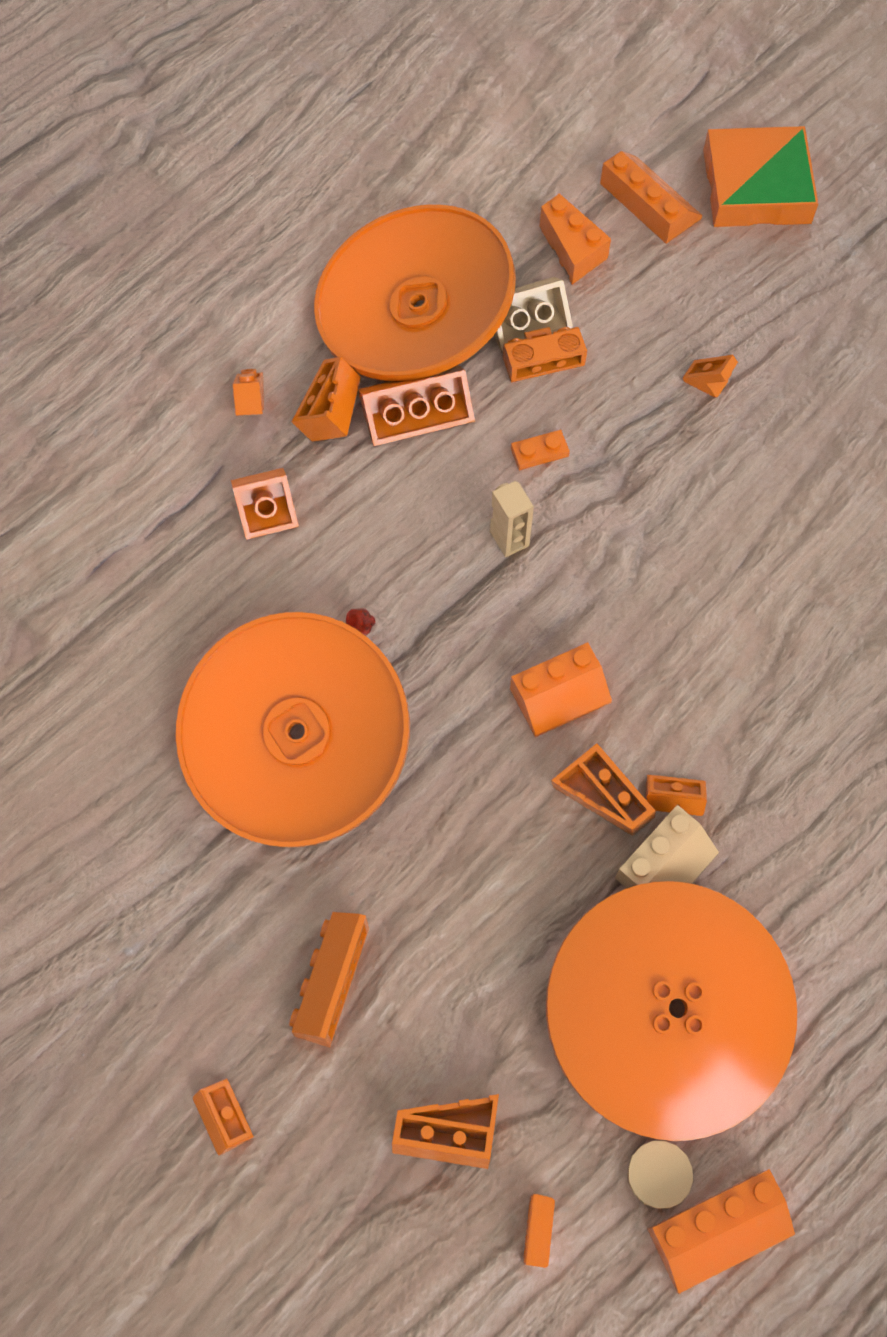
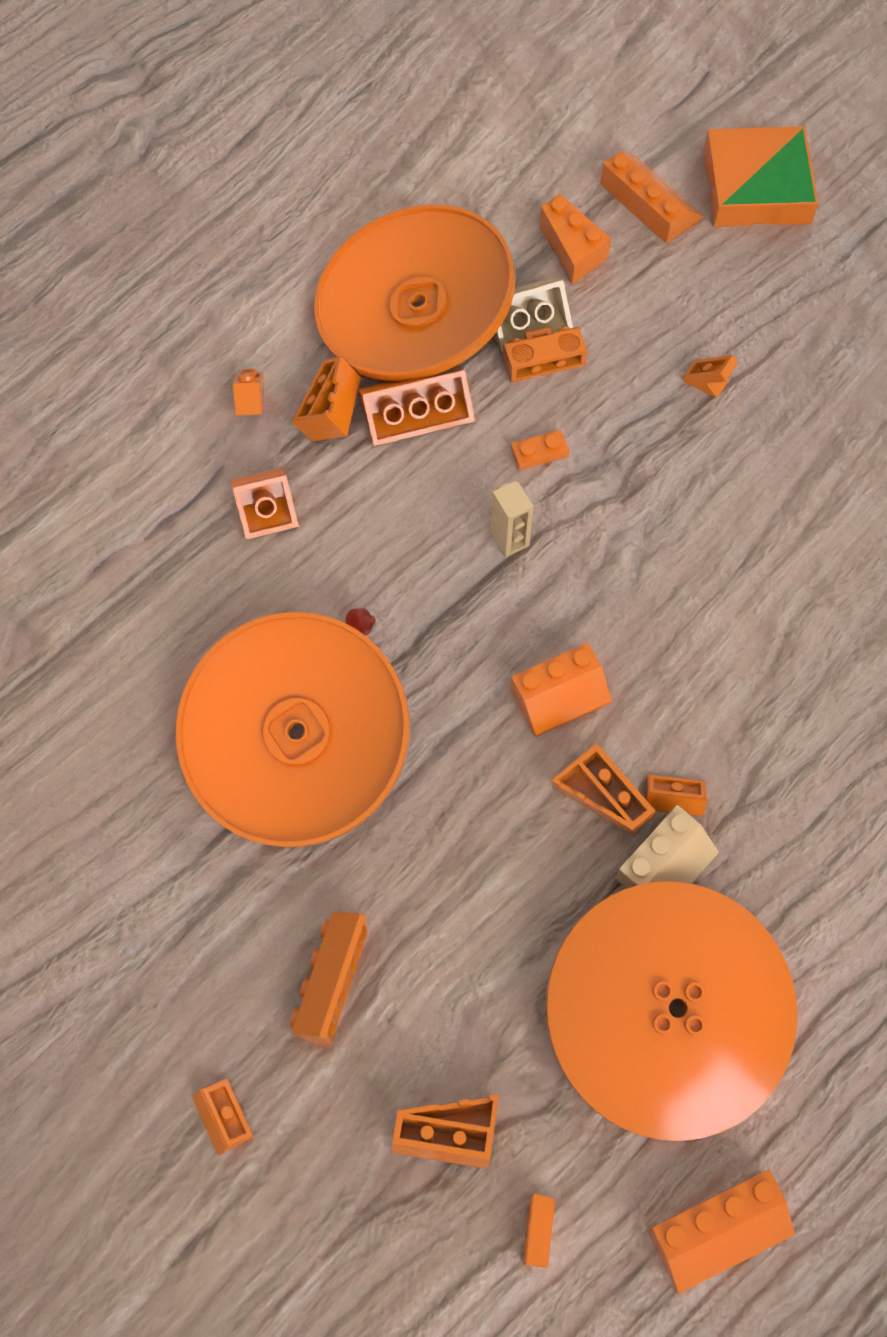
tan tile [627,1141,693,1209] -> none

